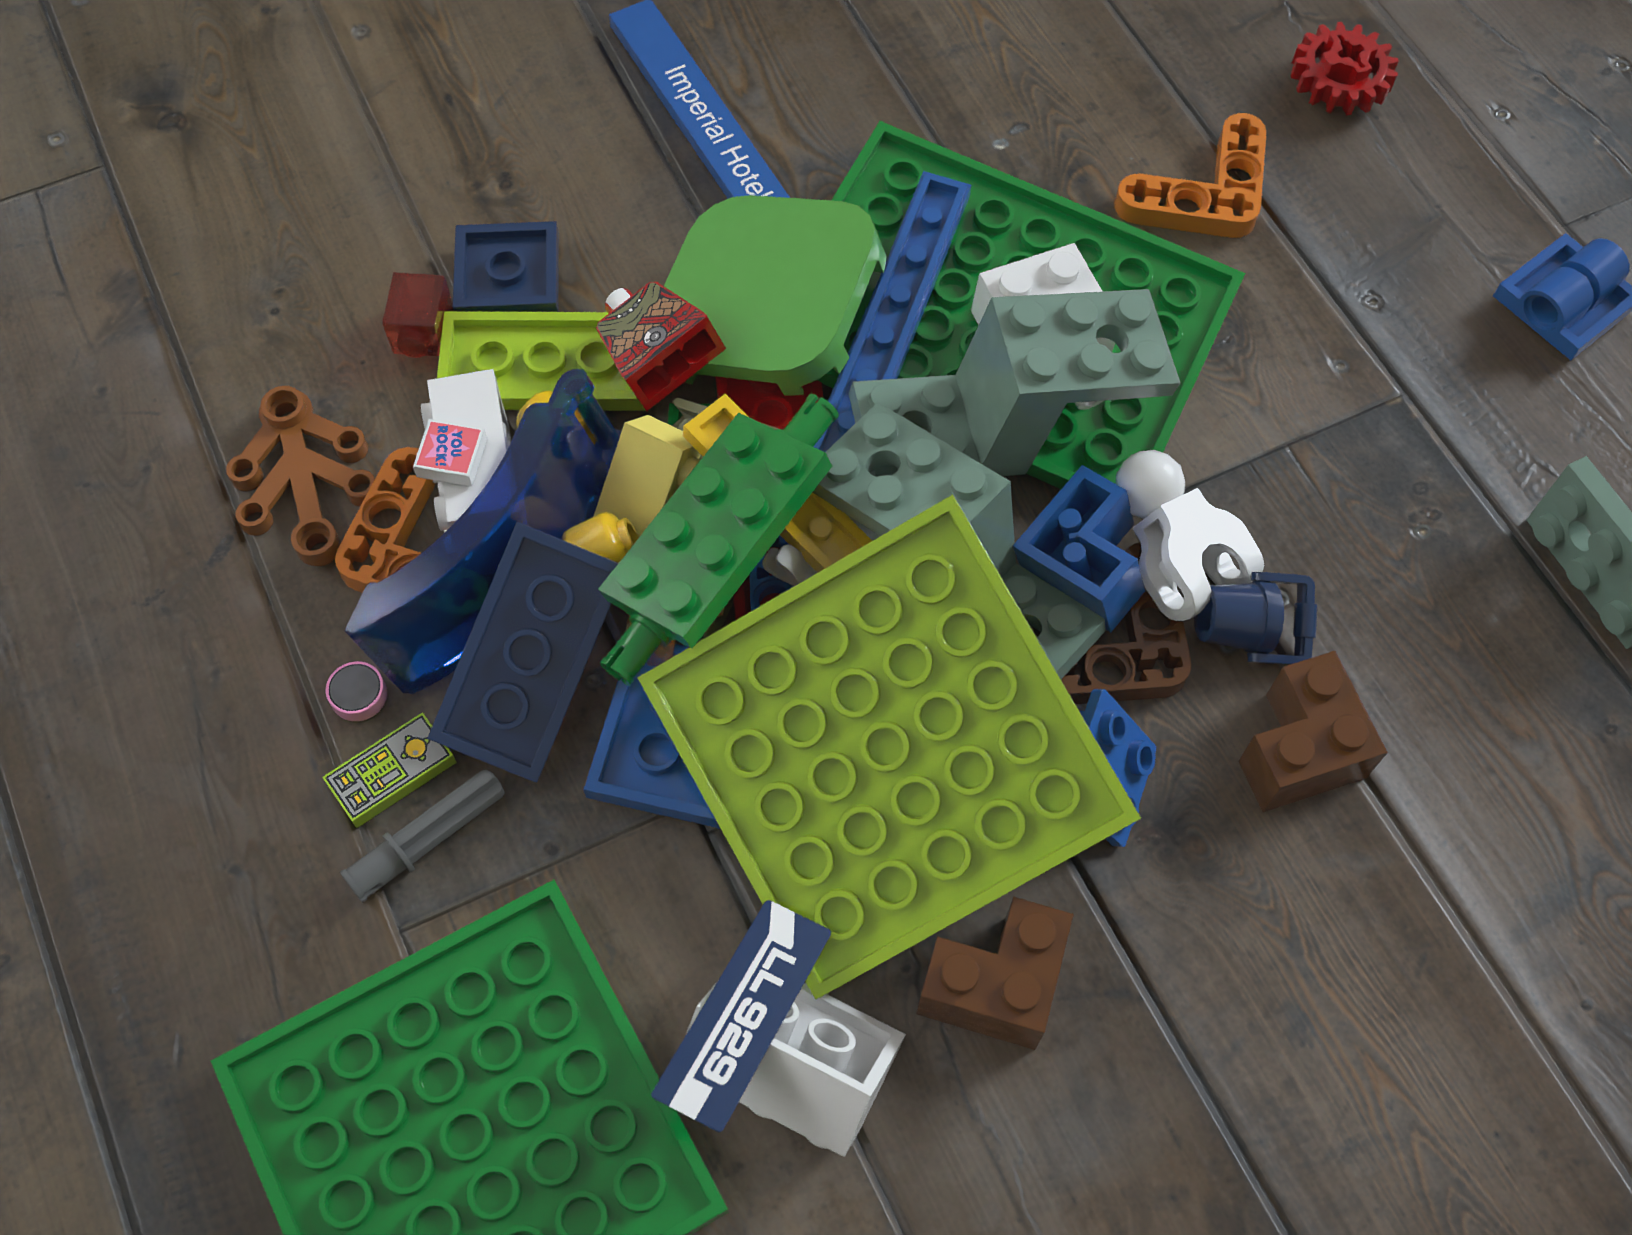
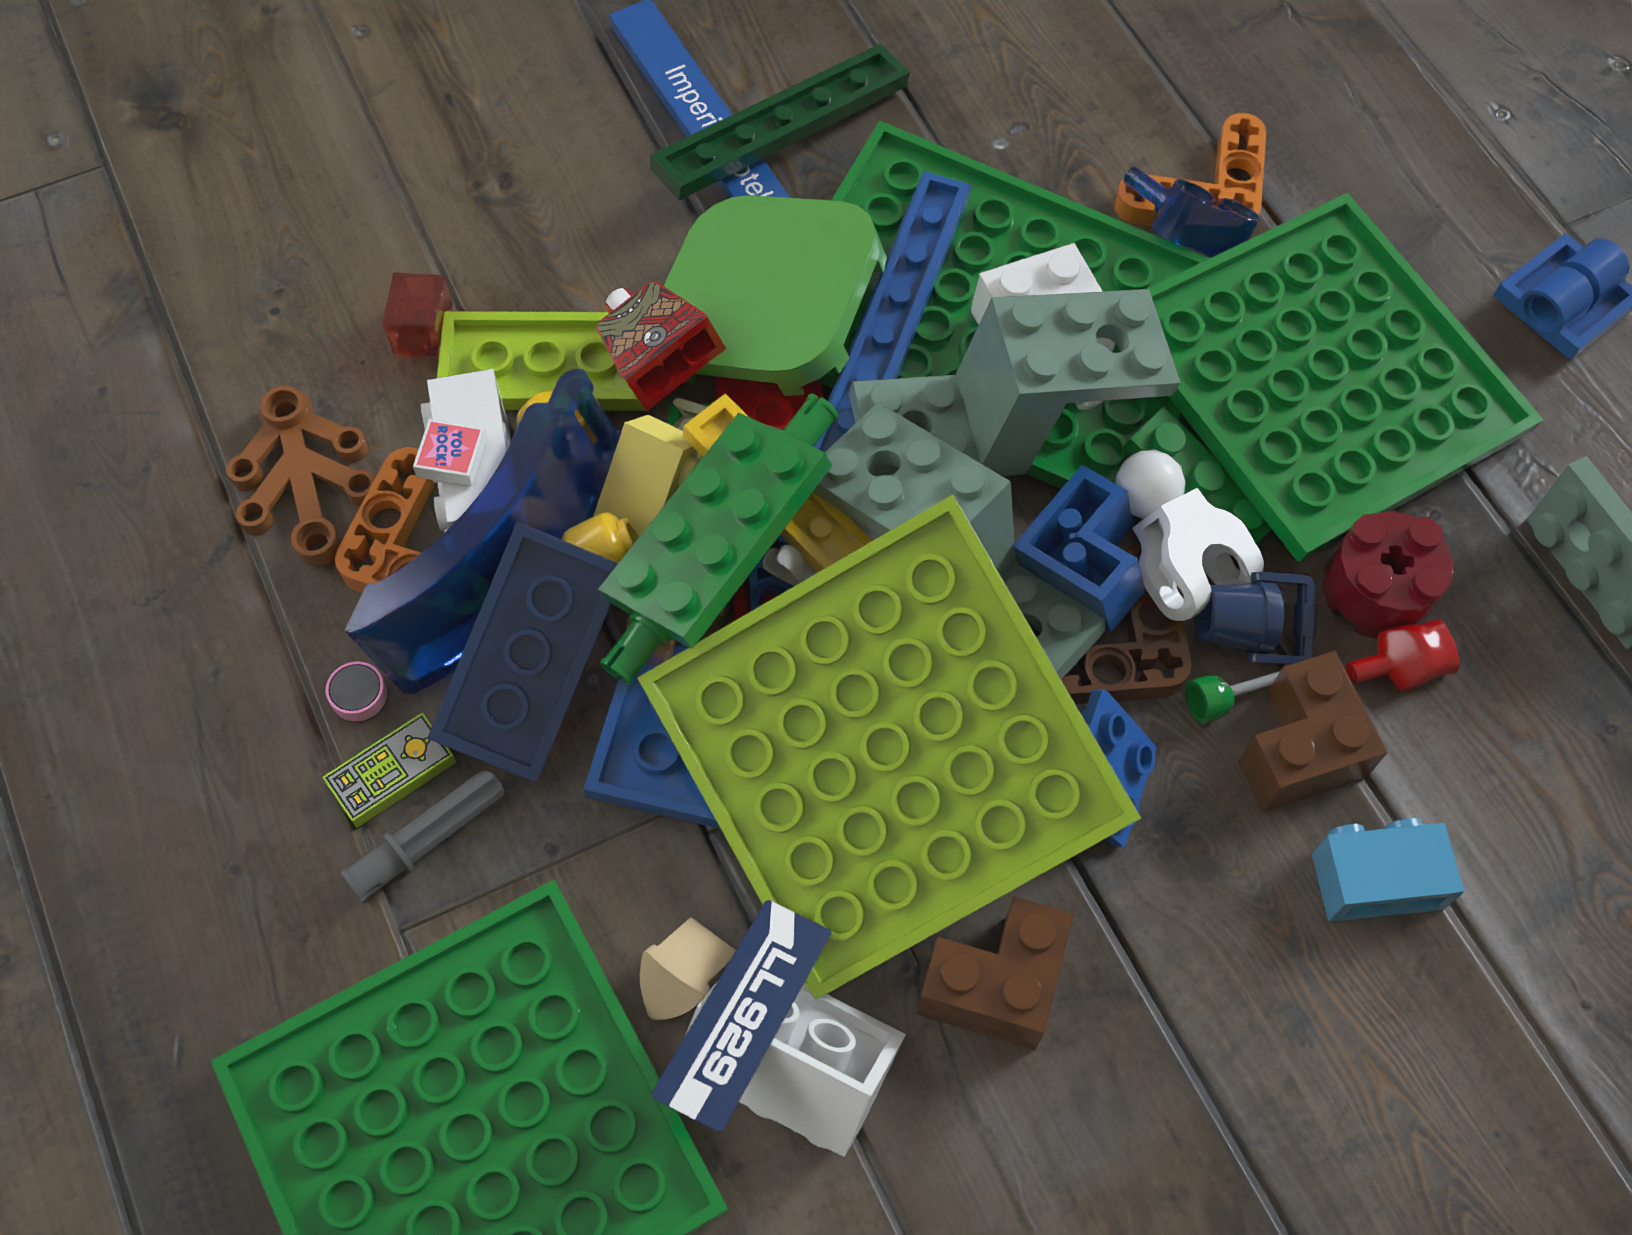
dark blue plate [453,221,559,312] -> none
red gear [1290,22,1399,115] -> none
none -> tan tile [640,917,736,1020]
none -> dark green plate [650,43,910,201]
none -> clear blue beam [1123,166,1261,258]
none -> green plate [1123,407,1271,557]
none -> green plate [1147,193,1544,563]
none -> green hinge [1185,671,1280,724]
none -> dark azure brick [1312,818,1465,922]
none -> dark red brick [1323,511,1454,639]
none -> red piece [1345,619,1460,692]

